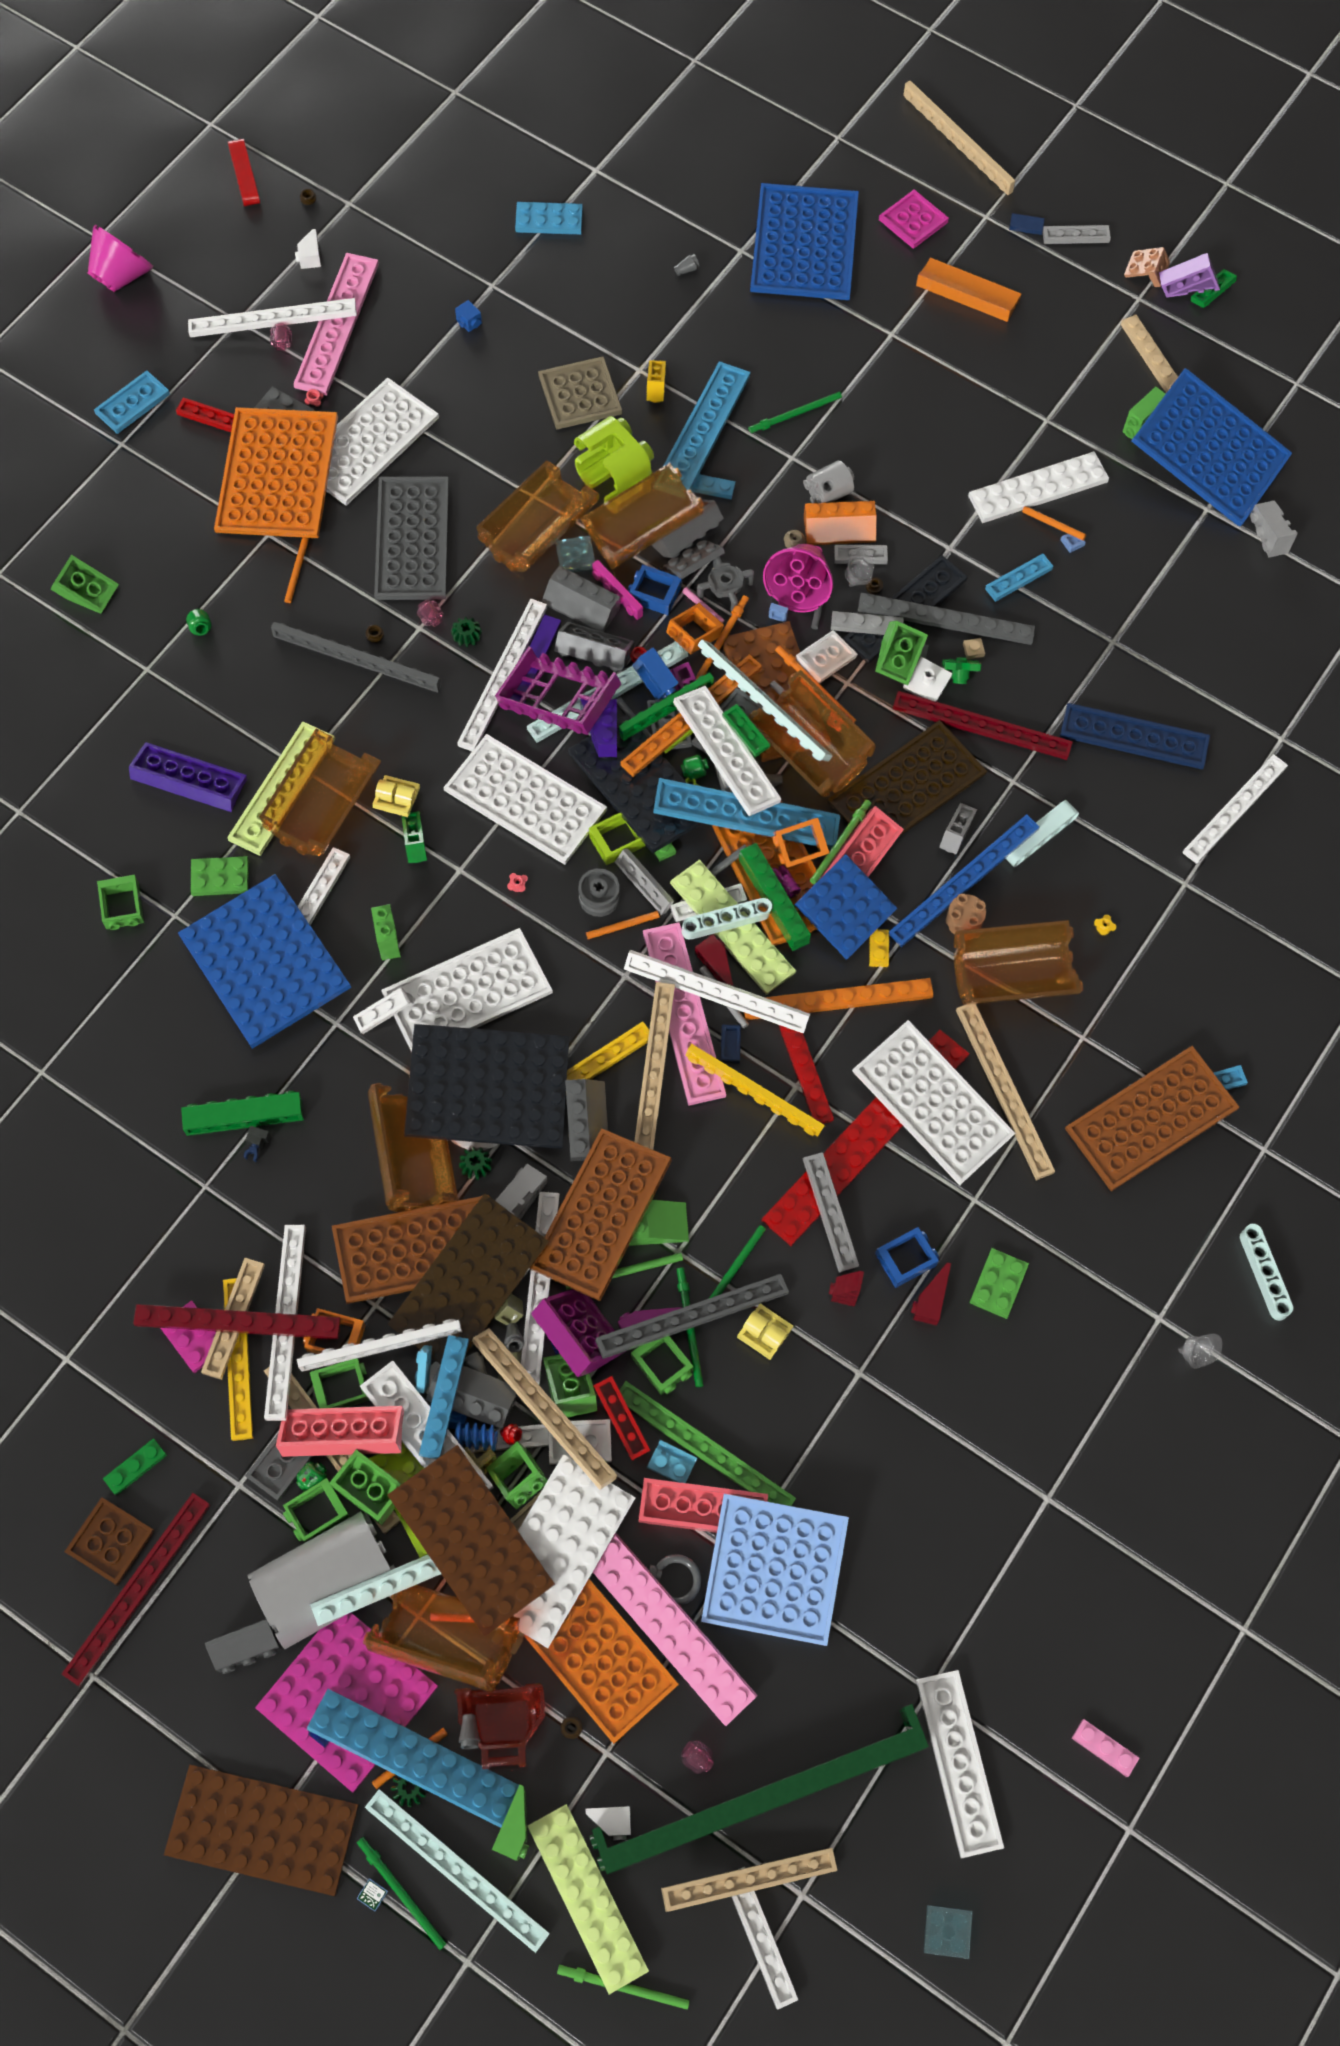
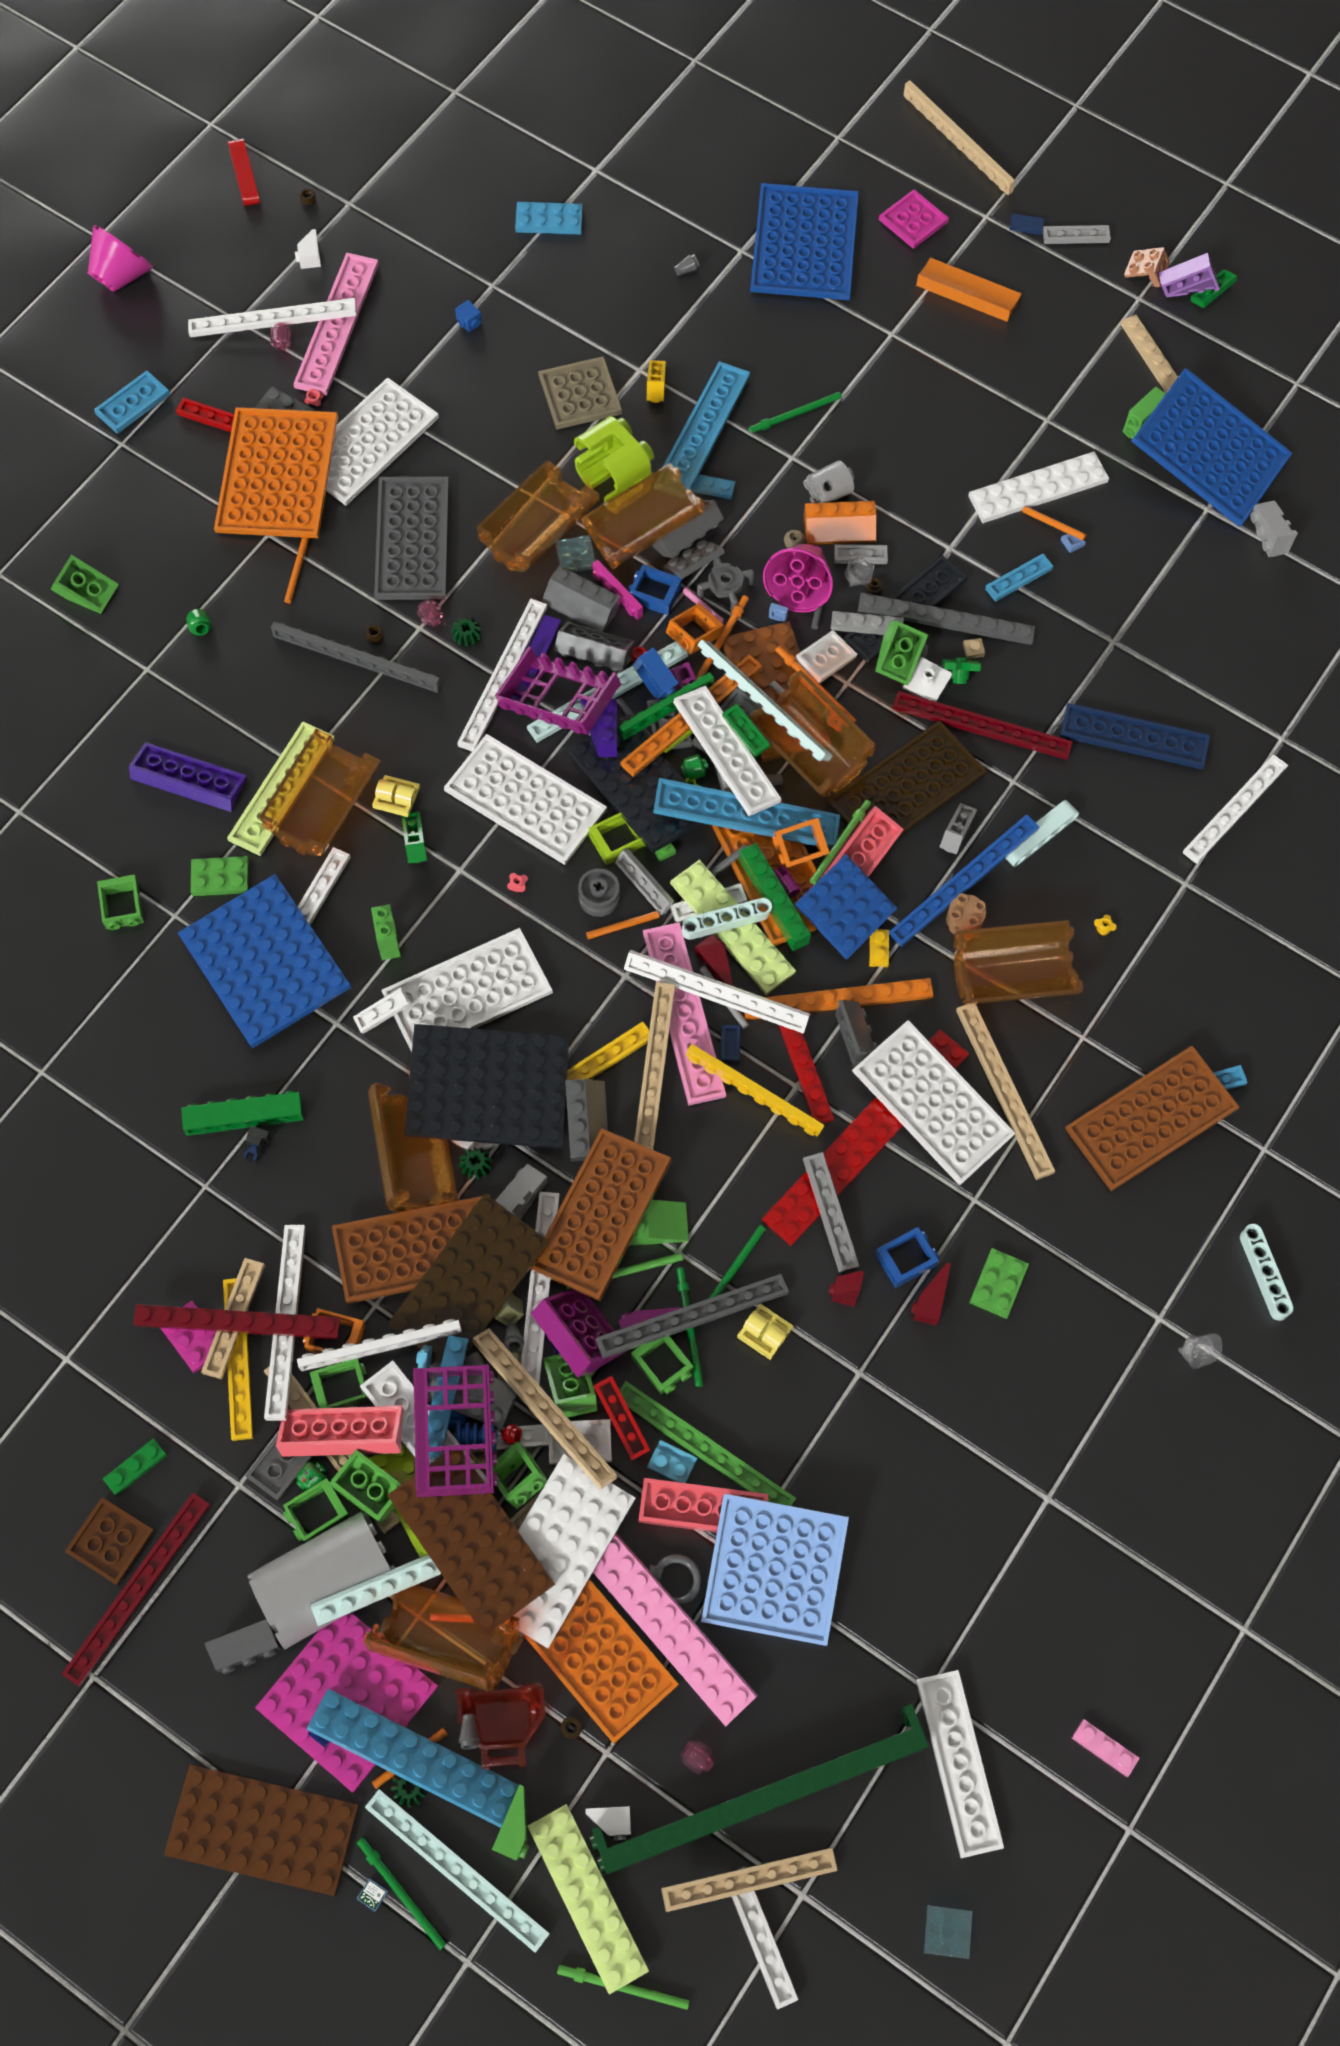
none -> magenta window [413,1364,498,1497]
none -> dark grey slope [835,1000,878,1067]

